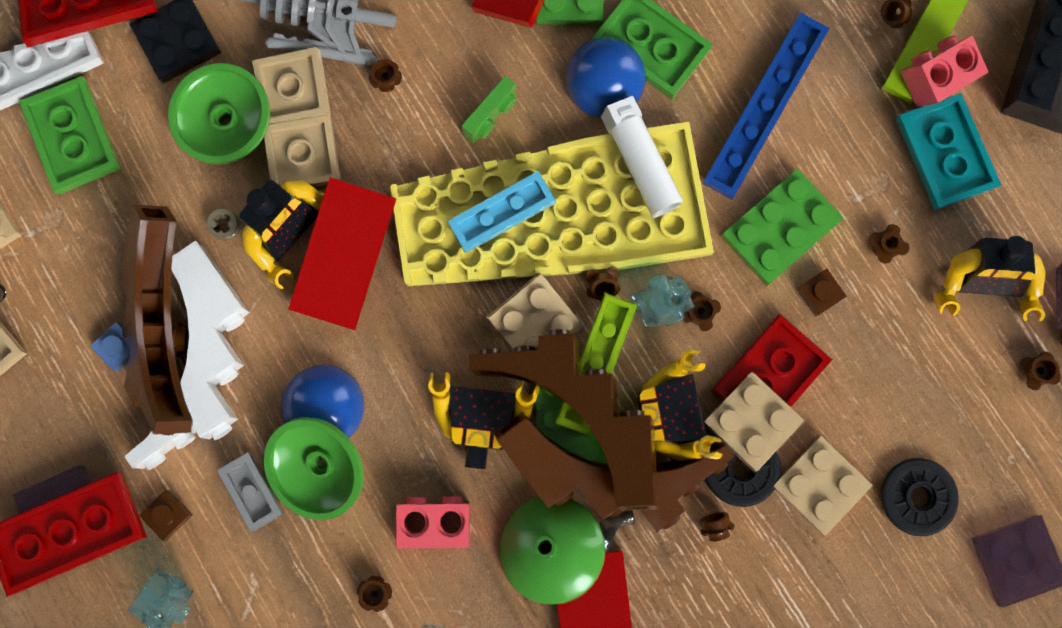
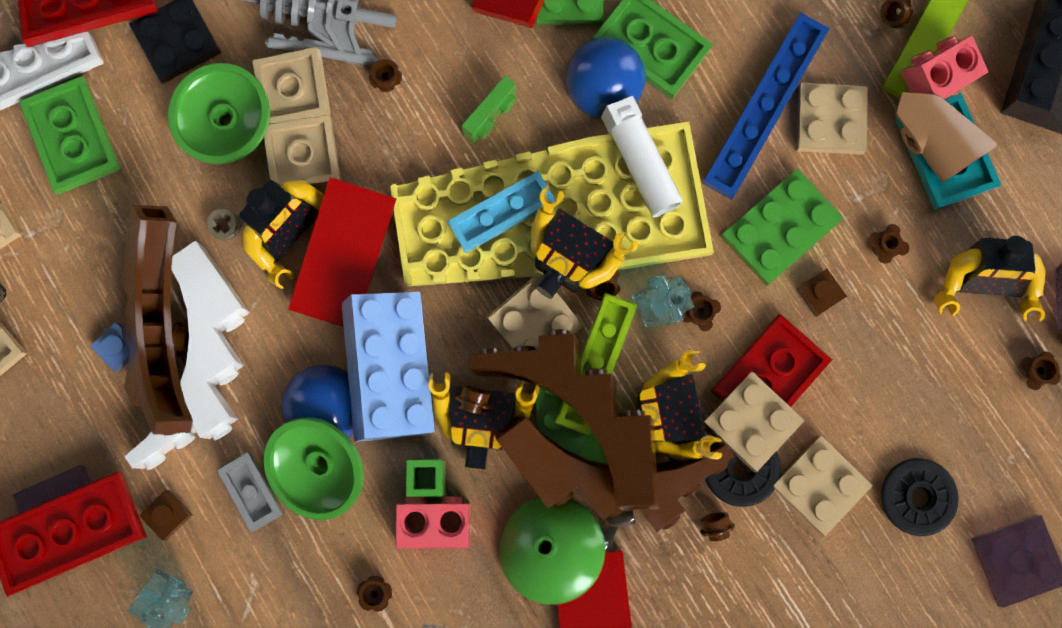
none -> light blue brick [341,292,435,442]
none -> bright green brick [406,460,446,497]
none -> reddish brown plate [456,385,491,414]
none -> torso [530,186,639,299]
none -> tan plate [796,83,868,155]
none -> medium nougat panel [895,92,997,183]

